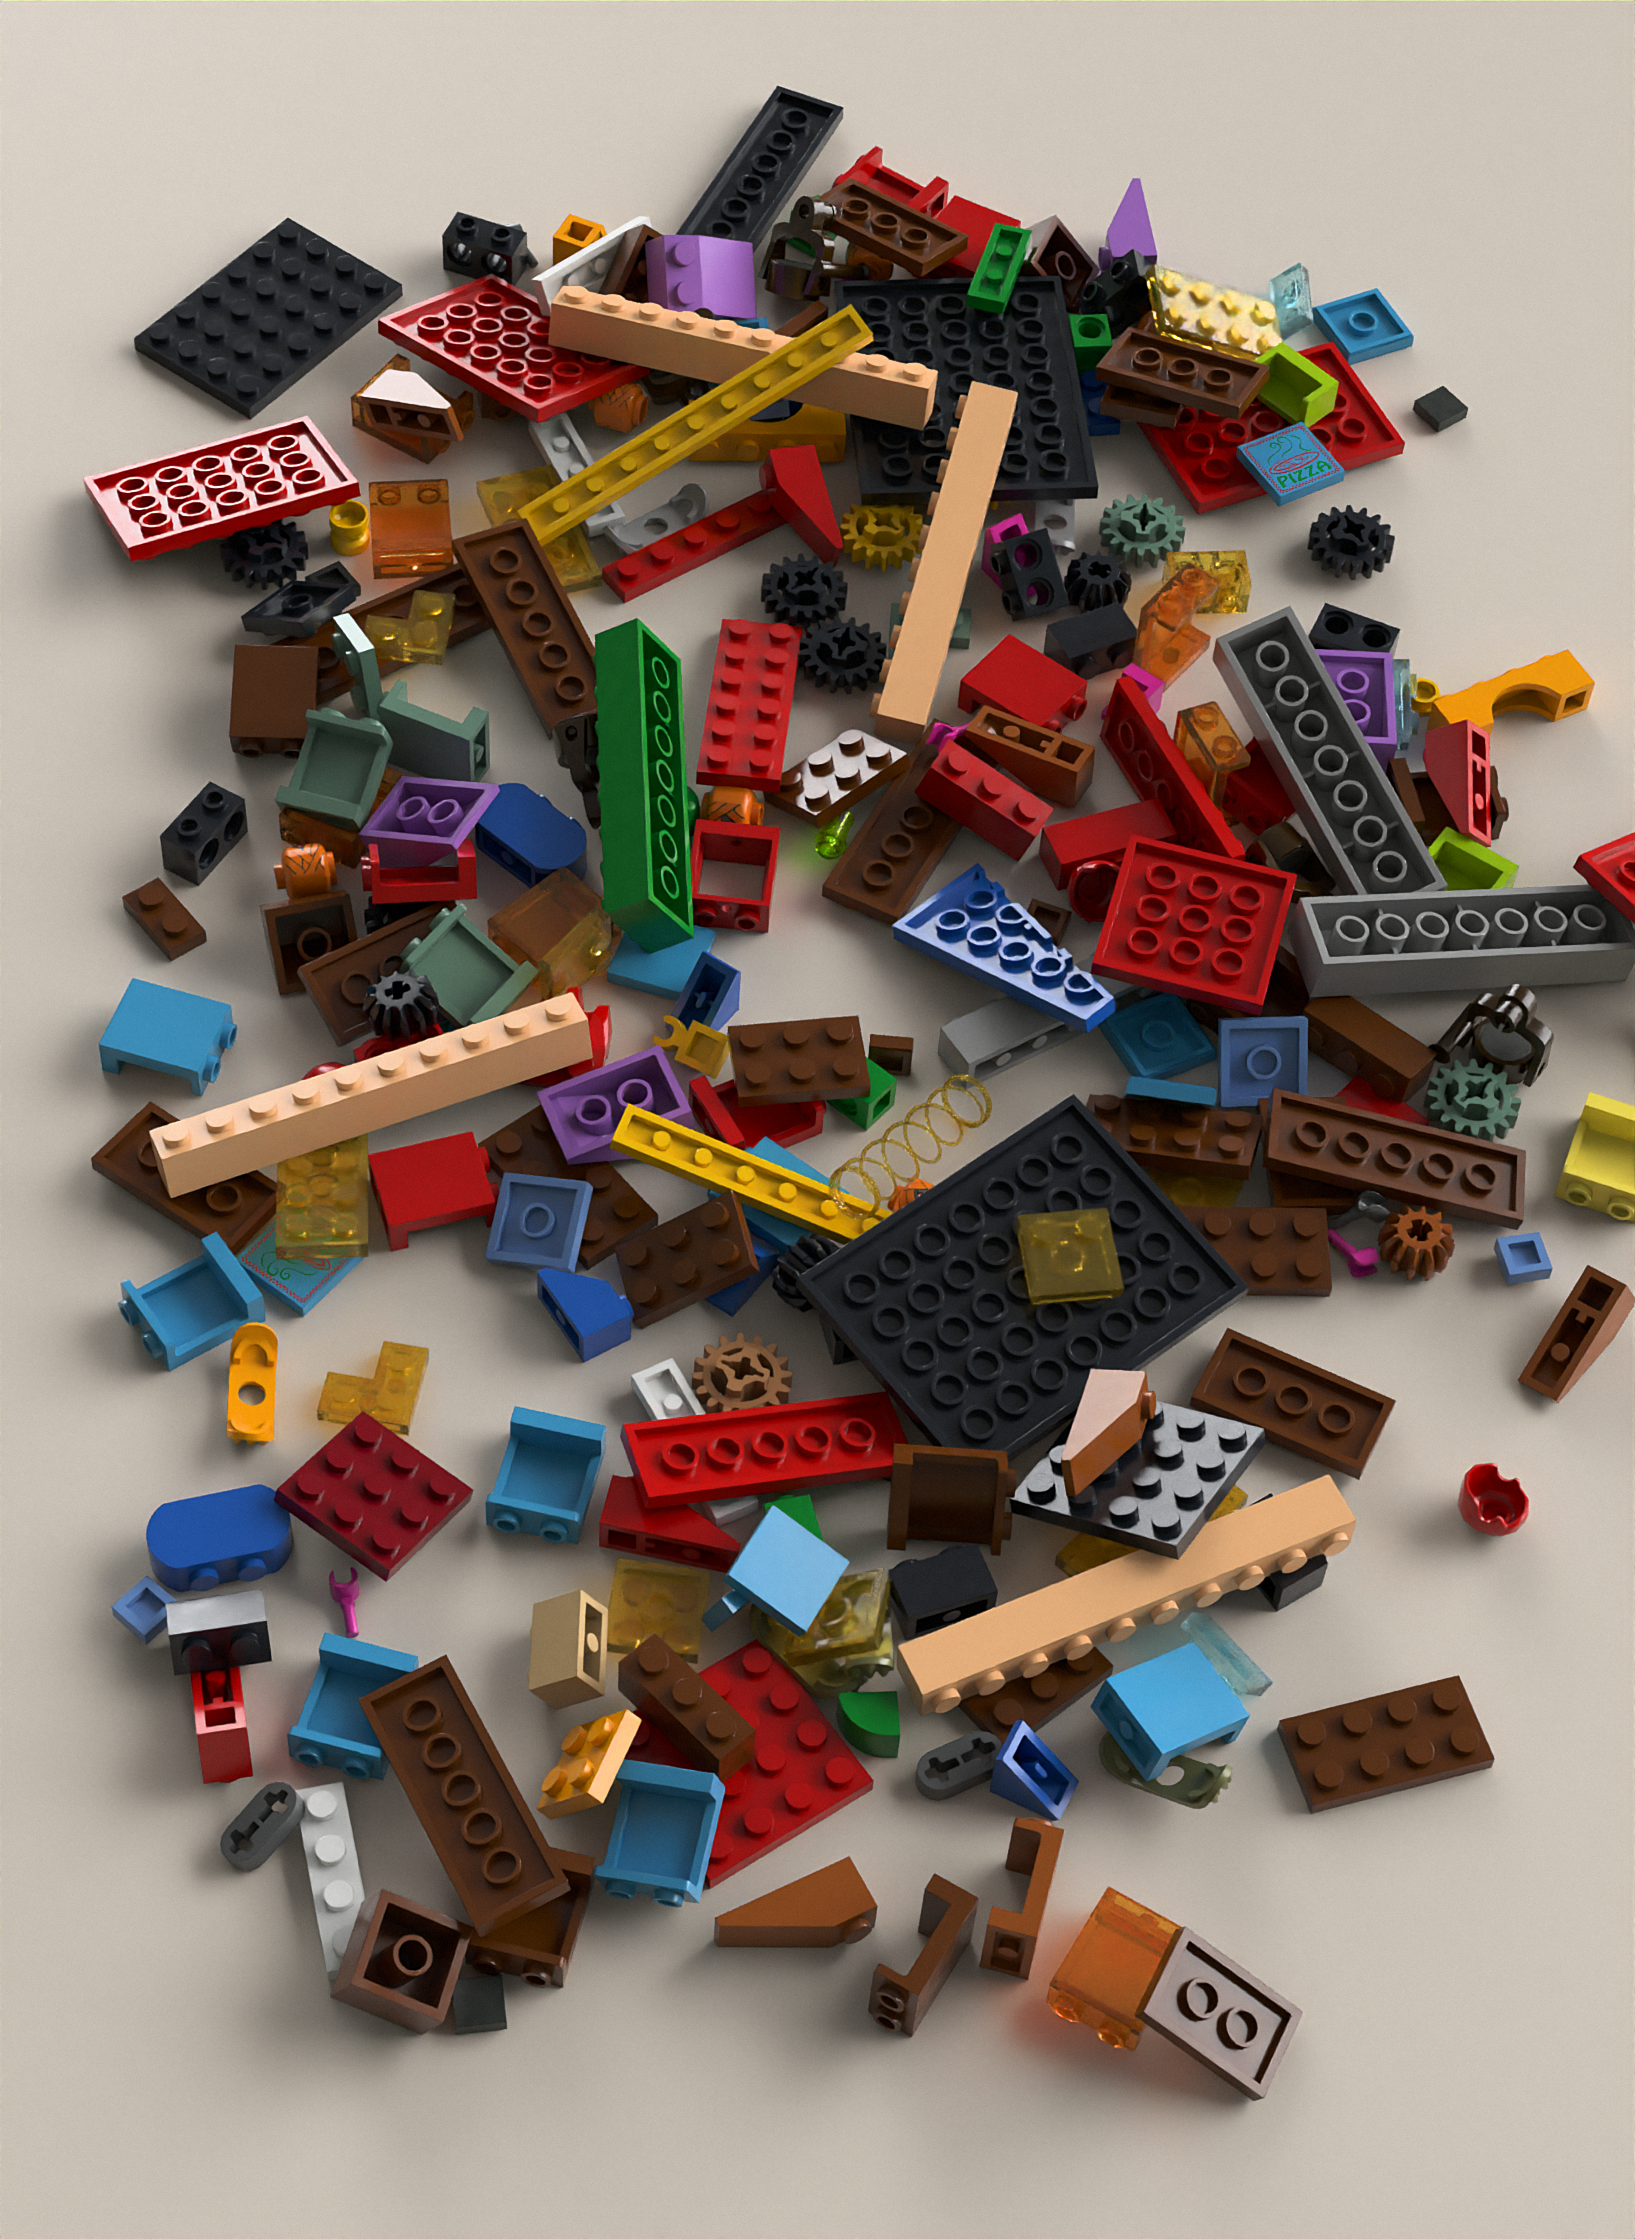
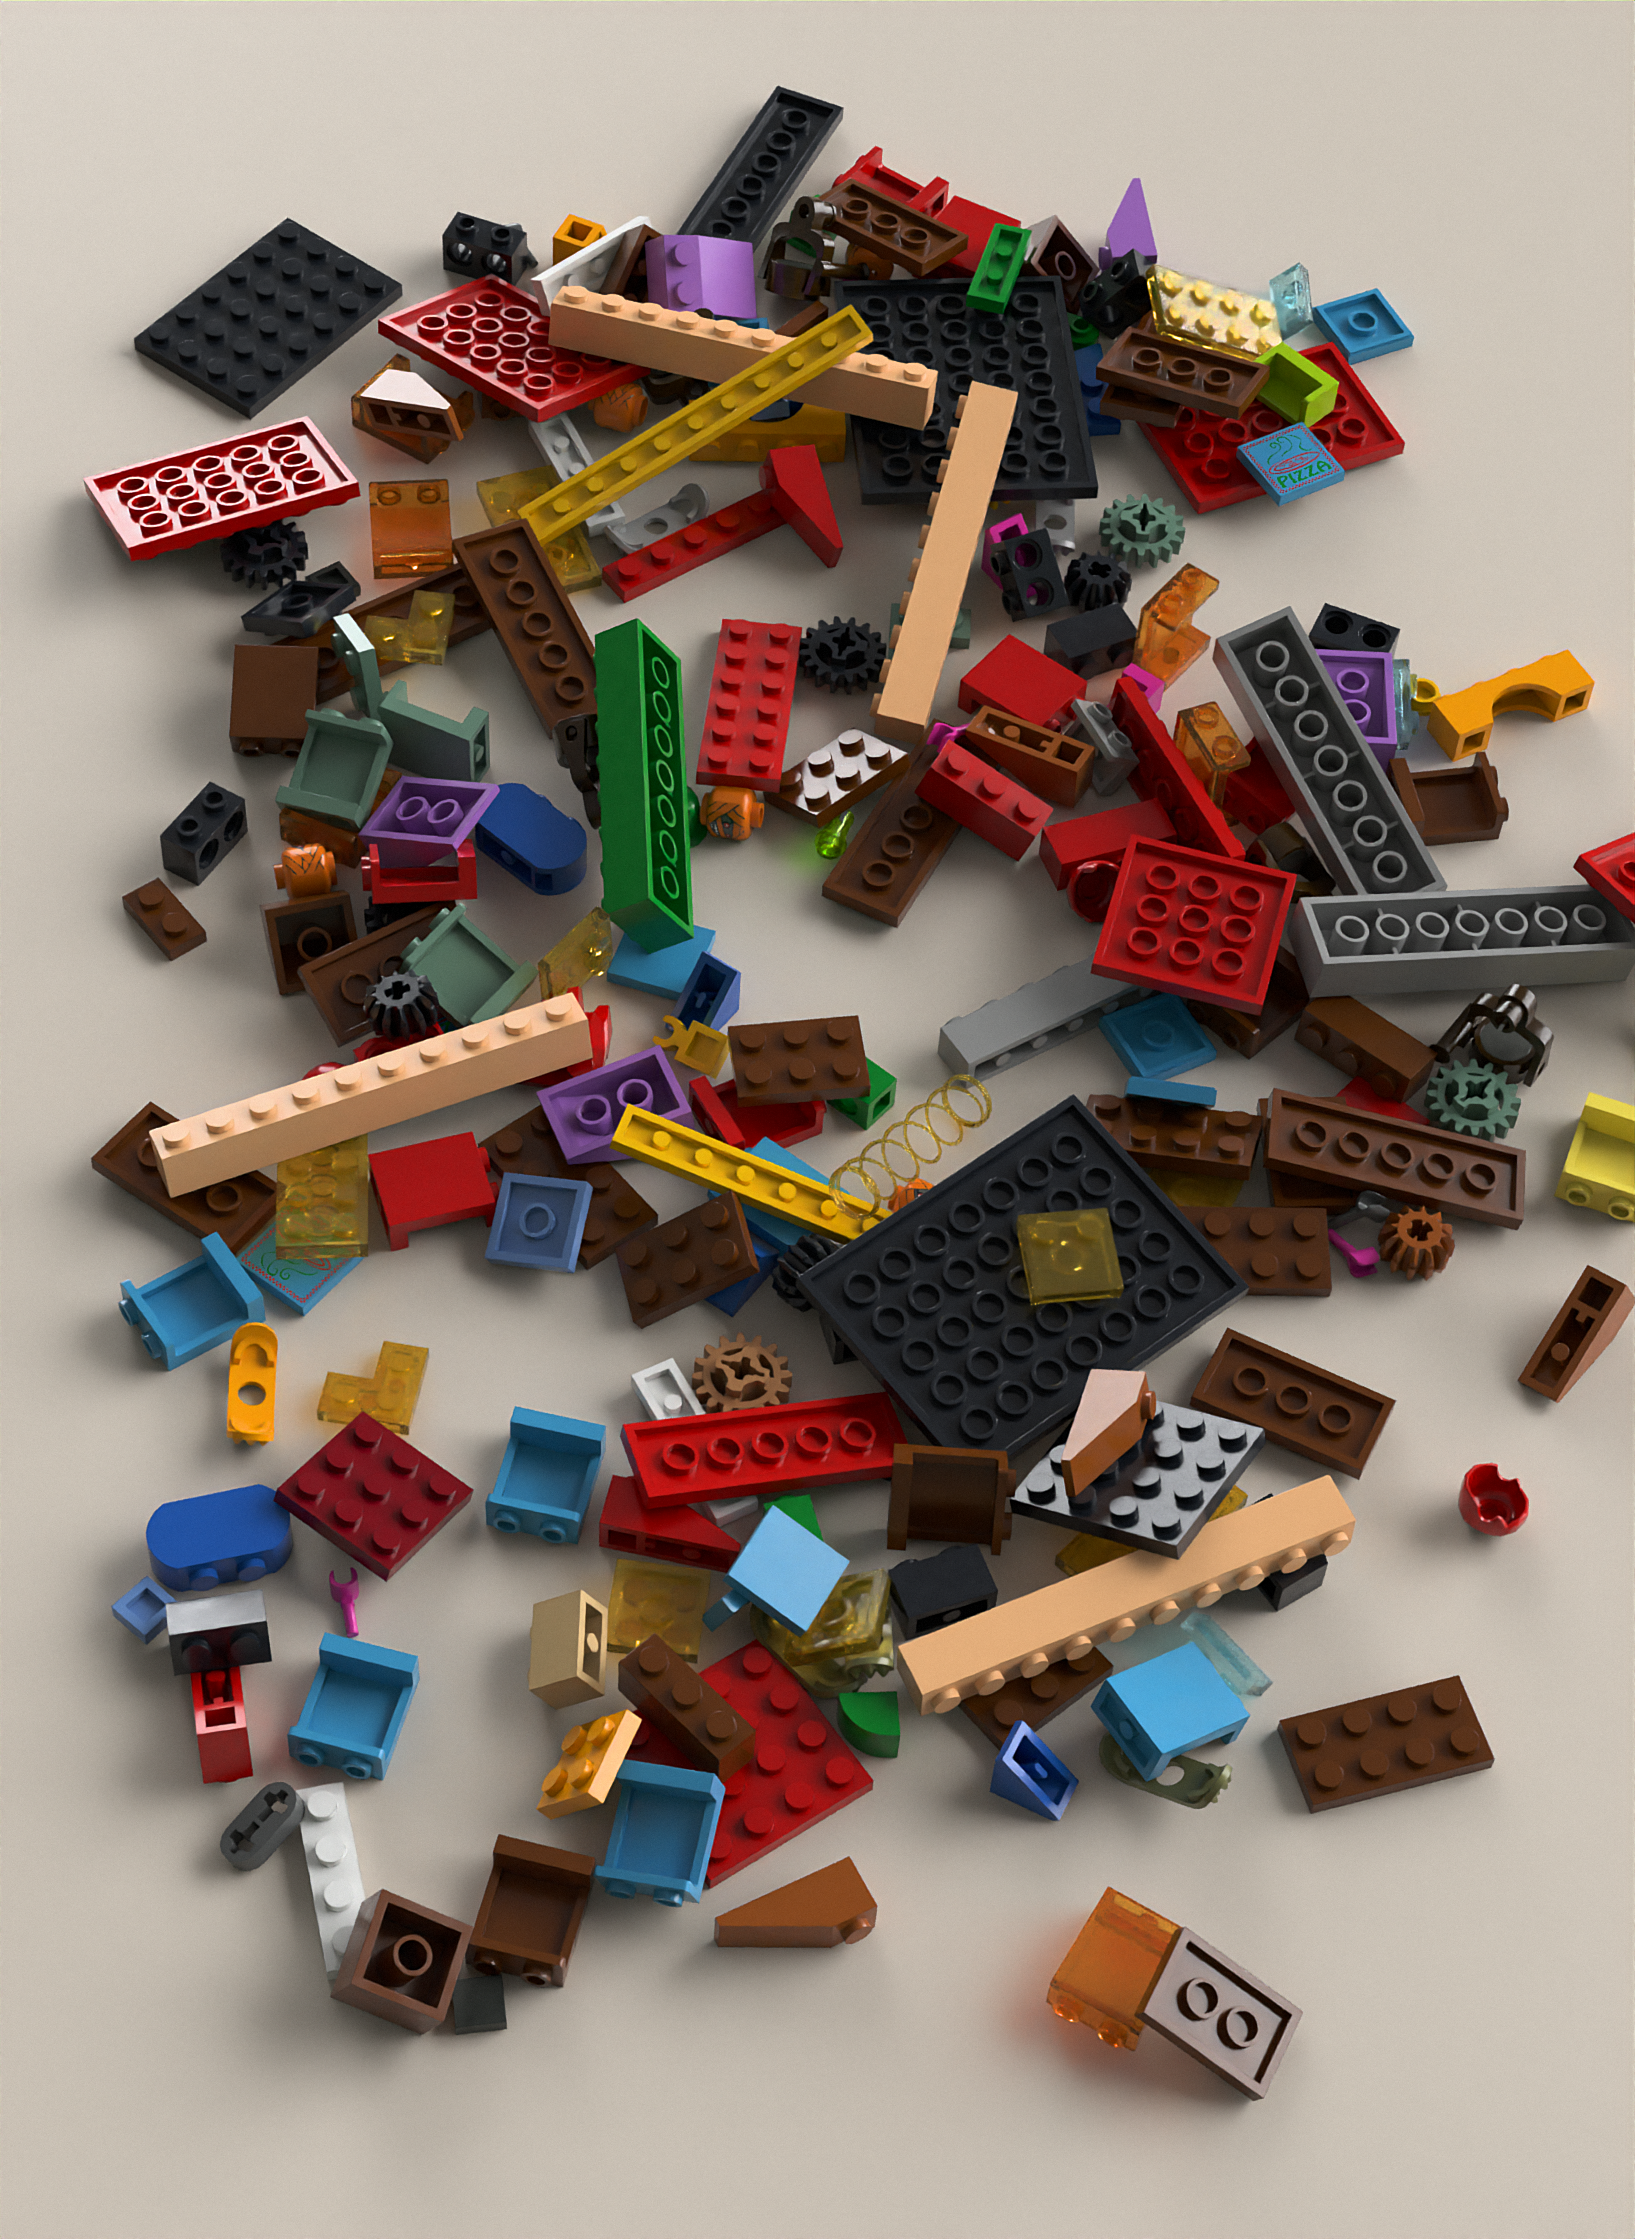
dark azure panel [98,978,237,1096] -> none
yellow wheel [329,500,370,556] -> none
reddish brown plate [358,1655,571,1938] -> none
clear orange panel [487,866,622,995] -> none
blue slope [537,1268,634,1363] -> none
red window [690,819,780,933] -> none
black gear [760,554,848,631] -> none
yellow gear [840,503,923,571] -> none
reddish brown tile [868,1034,914,1076] -> none
reddish brown panel [868,1873,979,2037] -> none
blue wing [892,863,1115,1034] -> none
dark grey beam [915,1731,1002,1801] -> none
dark orange panel [979,1818,1064,1980] -> none
reddish brown tile [1027,898,1072,948] -> none
green brick [1068,314,1113,375] -> none
clear yellow brick [1162,550,1252,615] -> none
medium blue plate [1218,1016,1308,1107] -> none
black gear [1307,505,1395,580] -> none
pearl dark grey tile [1413,386,1468,433] -> none
red slope [1423,719,1491,848] -> none
lime panel [1428,827,1519,891] -> none
medium blue plate [1494,1232,1553,1285] -> none
none -> light grey bracket [1064,699,1140,797]

